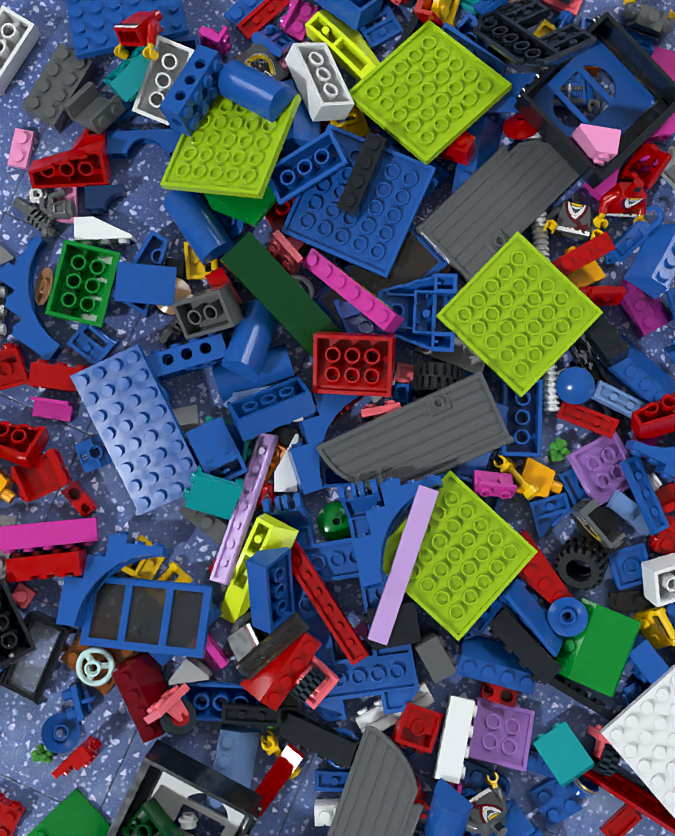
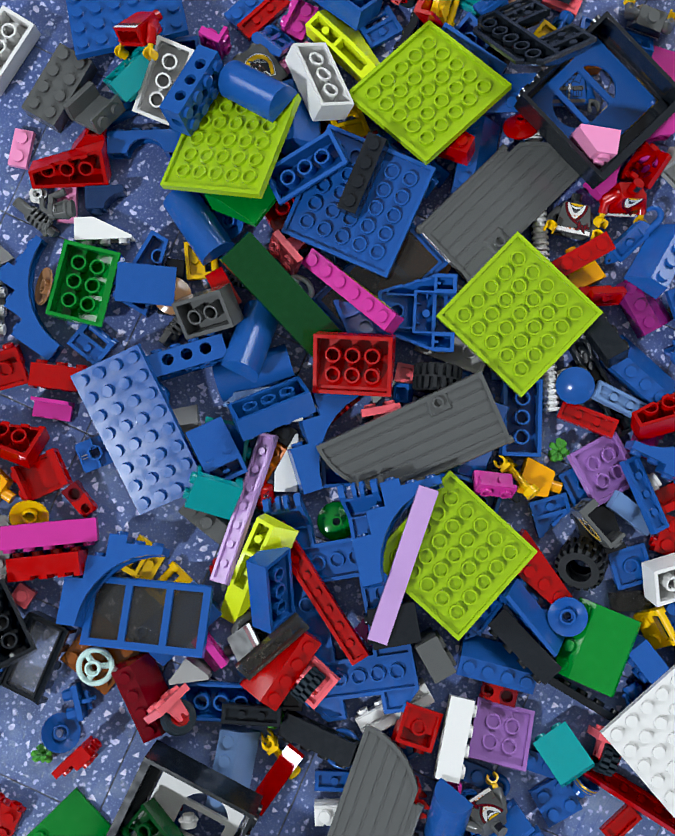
none -> yellow dish [9,500,49,525]

